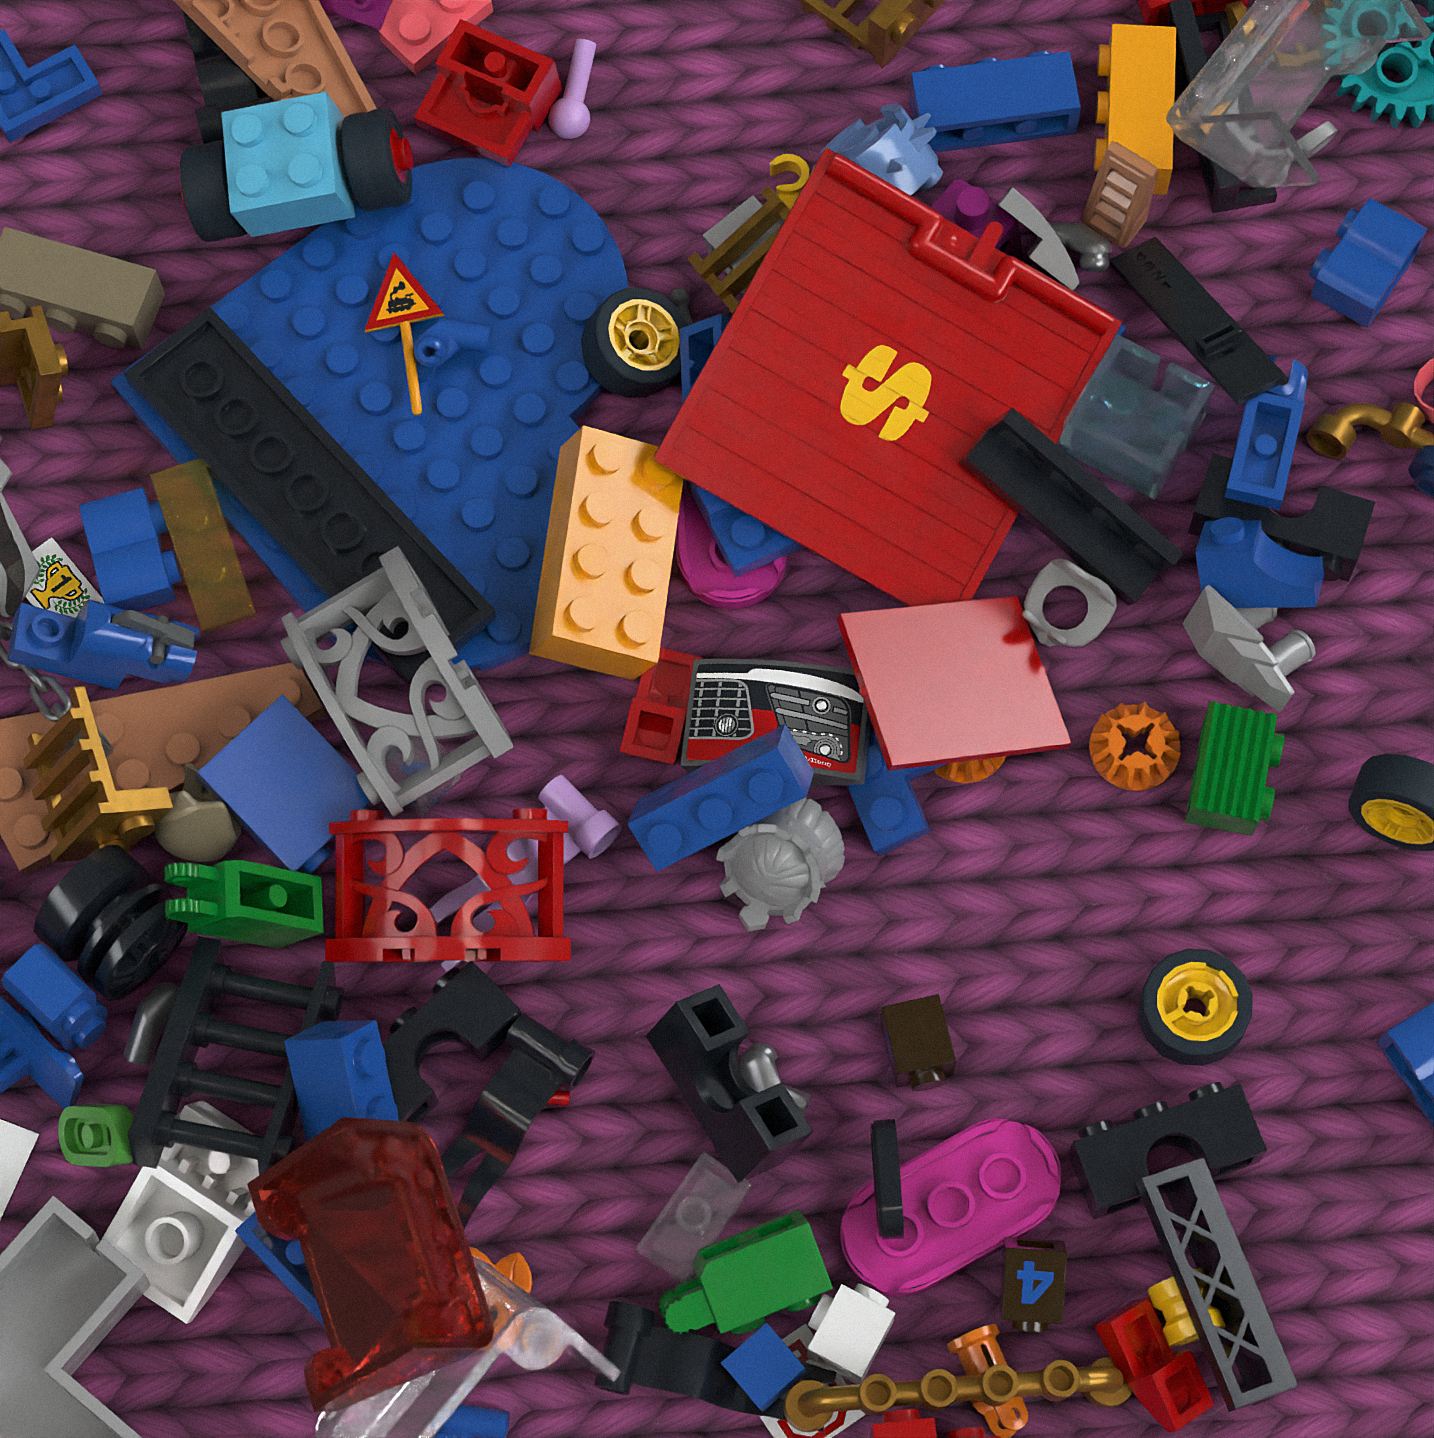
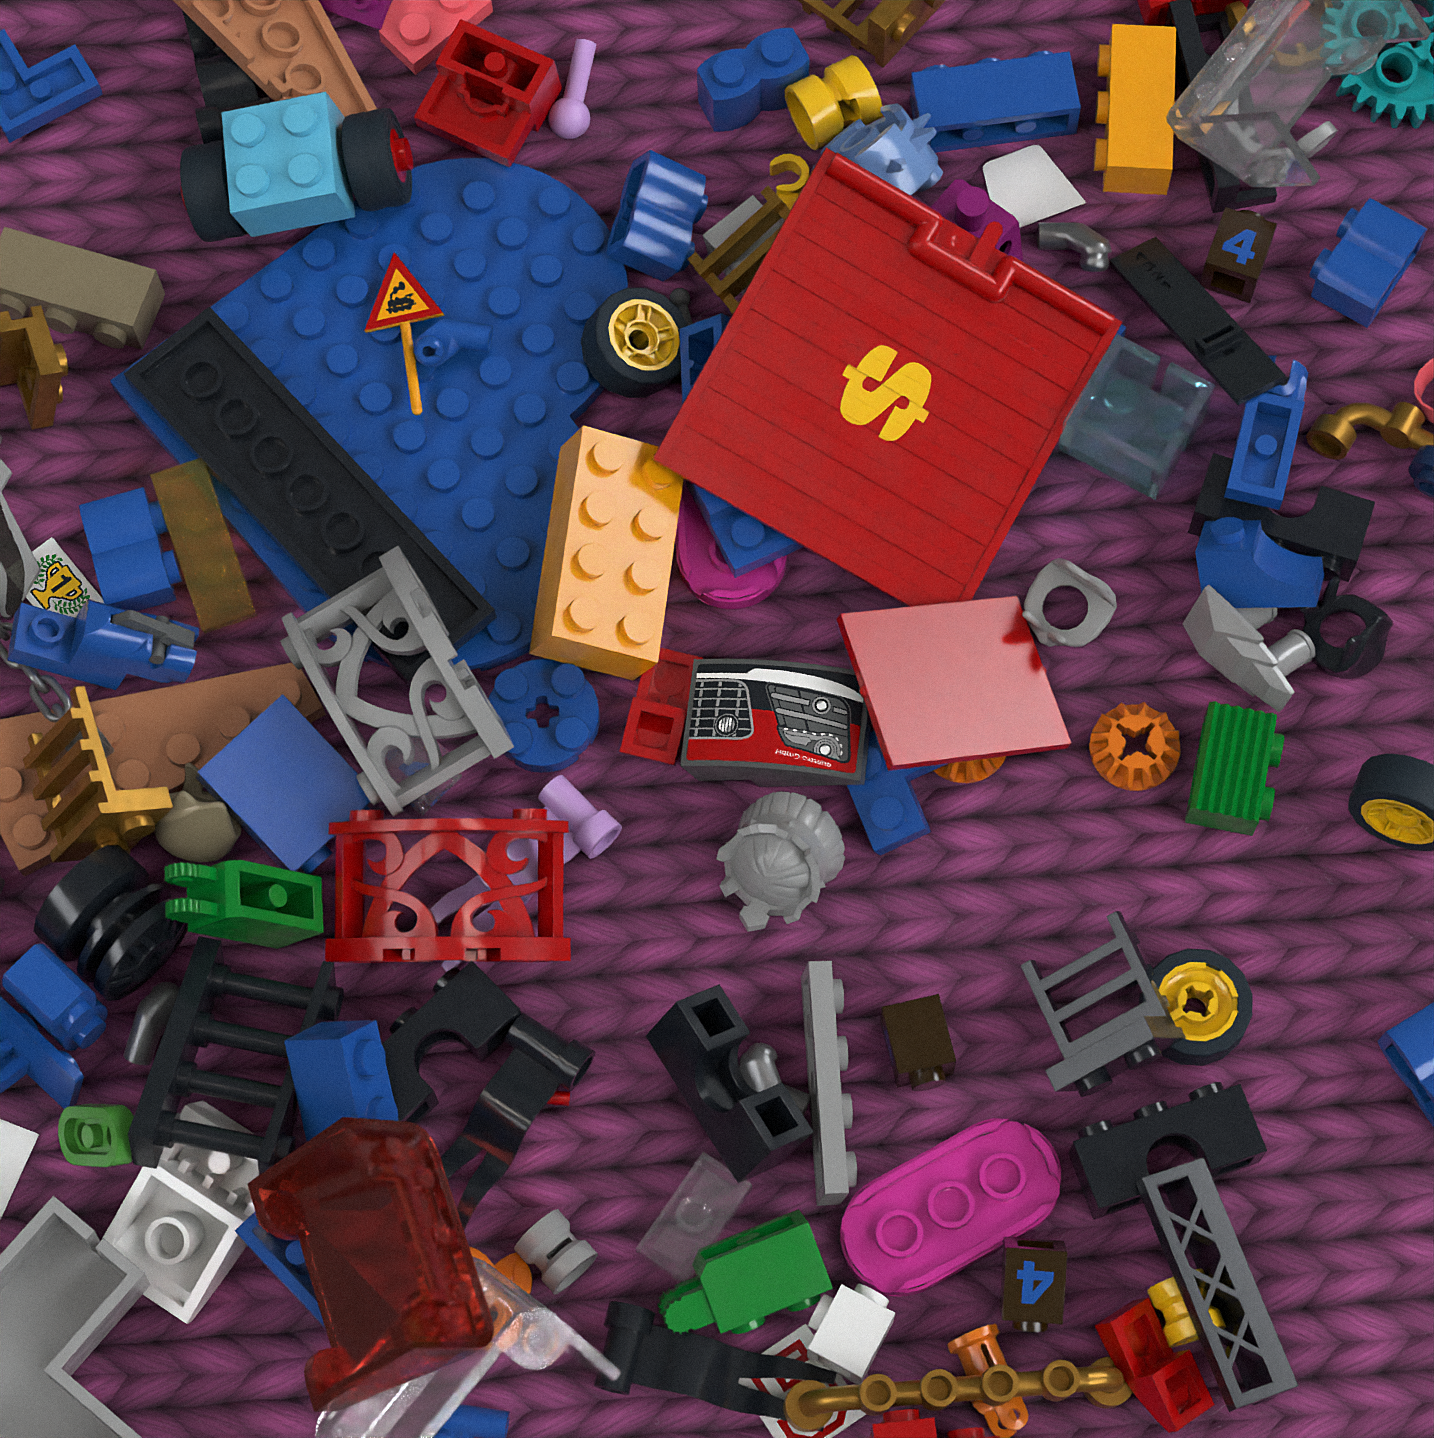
blue brick [627,724,814,872] -> none
blue tile [721,1323,809,1412] -> none
black tile [870,1119,904,1240] -> none
black fence [959,407,1184,606] -> none
light grey slope [998,185,1080,291] -> none
nougat slope [1082,141,1158,248] -> none
none -> blue plate [488,659,600,773]
none -> light grey wheel [514,1209,598,1295]
none -> blue brick [606,150,708,282]
none -> blue brick [697,28,809,132]
none -> yellow wheel [785,55,883,150]
none -> light grey plate [801,961,857,1206]
none -> white sticker [983,145,1086,228]
none -> black plate [1021,911,1186,1097]
none -> dark brown brick [1200,207,1277,303]
none -> black piece [1300,576,1394,679]

